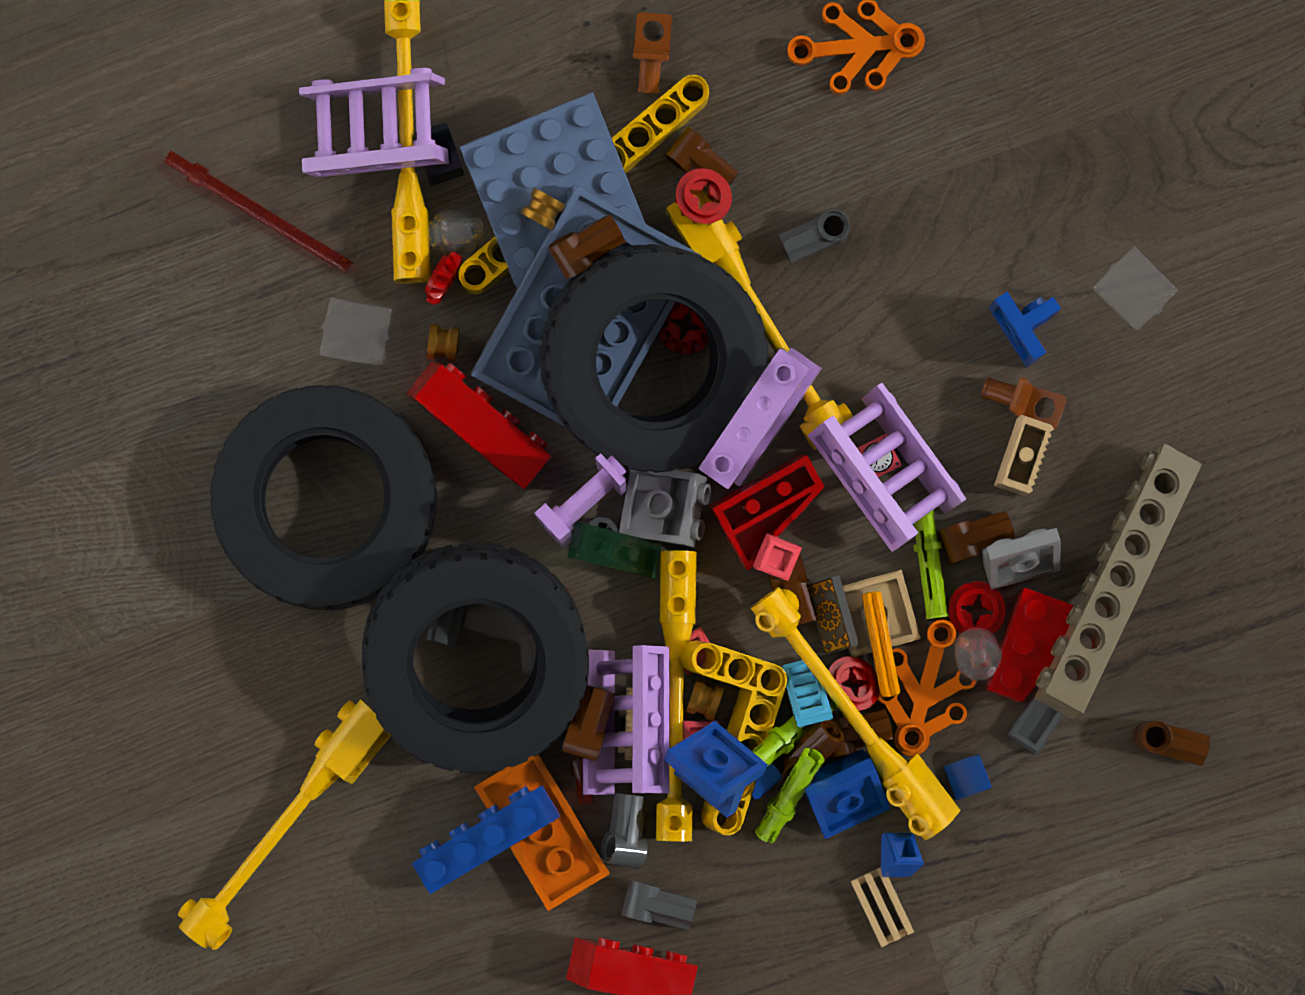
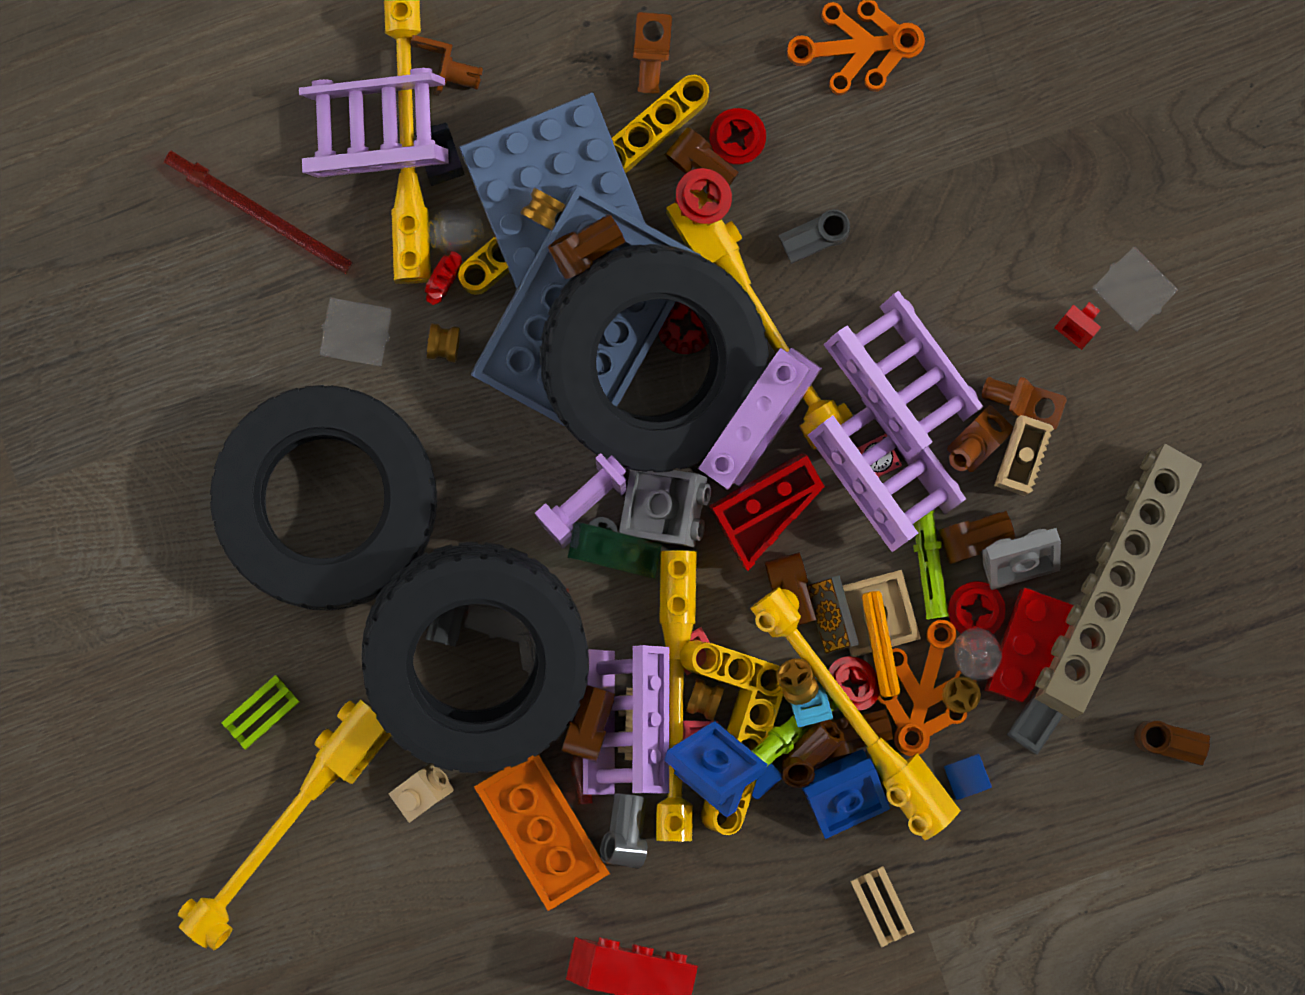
red wedge [406,361,551,489] -> none
blue brick [412,785,561,894] -> none
dark grey piece [621,880,697,931] -> none
coral tile [753,533,802,581] -> none
lime pin [755,748,824,843] -> none
blue slope [881,833,924,877] -> none
blue bracket [988,292,1061,368] -> none
none -> lime tile [221,675,300,750]
none -> tan bracket [388,763,454,823]
none -> dark orange bracket [410,35,483,96]
none -> red gear [709,108,766,166]
none -> pearl gold wheel [776,659,819,705]
none -> lavender fence [823,291,983,460]
none -> pearl gold wheel [942,677,981,713]
none -> dark orange bracket [947,405,1014,472]
none -> red tile [1054,302,1101,350]

